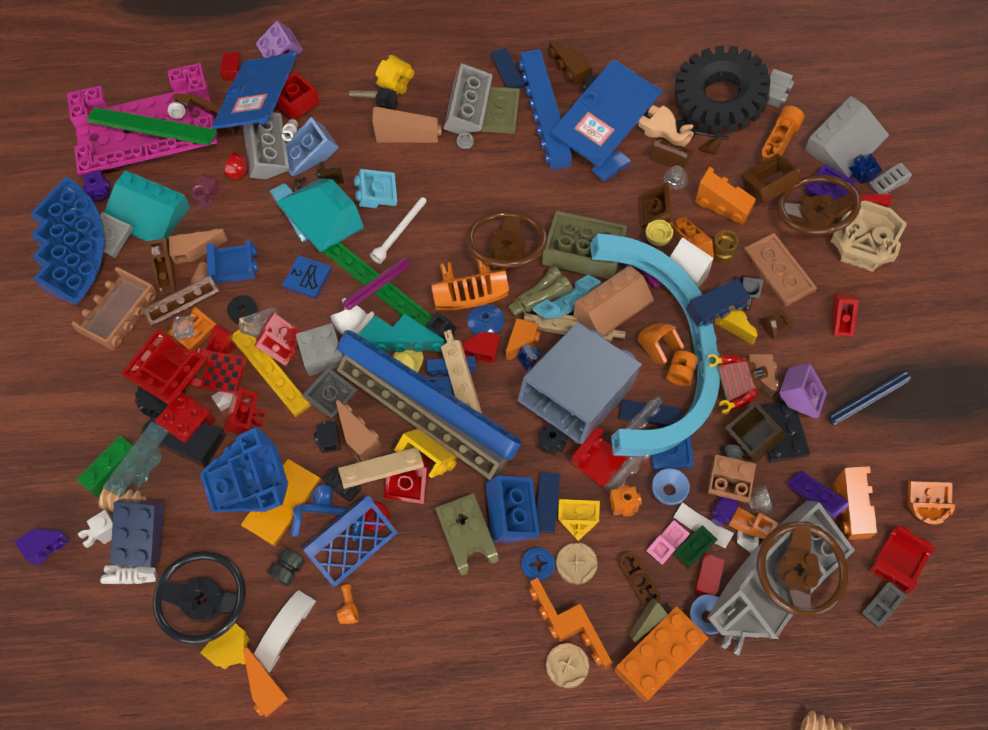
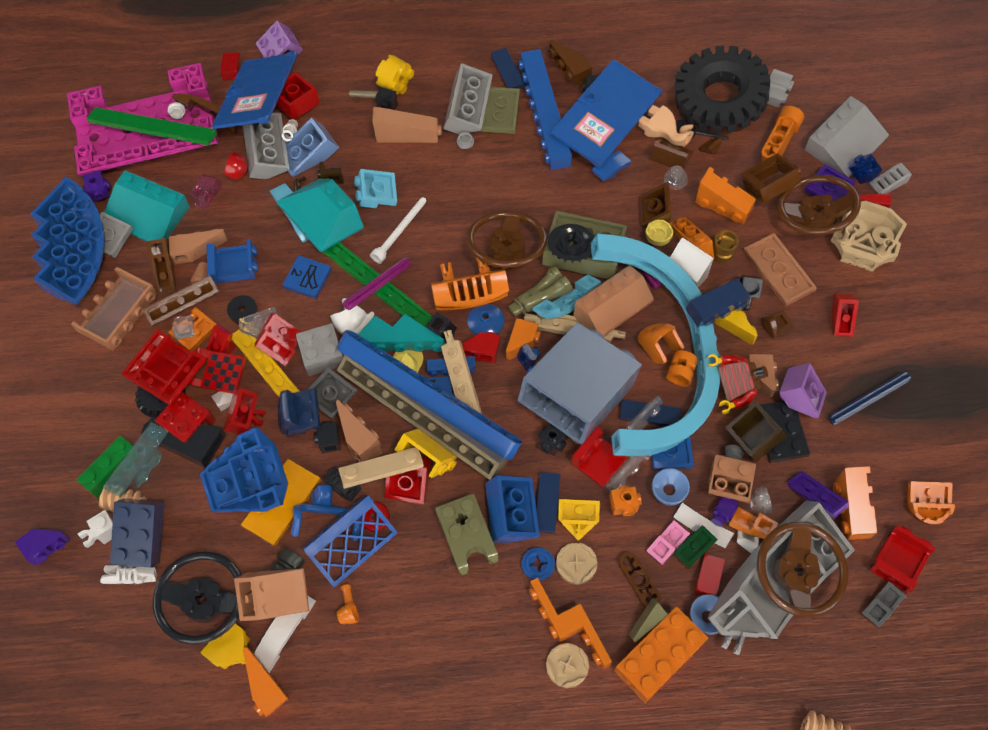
none -> nougat slope [234,568,310,621]
none -> dark blue piece [278,388,321,438]
none -> black gear [548,224,595,263]

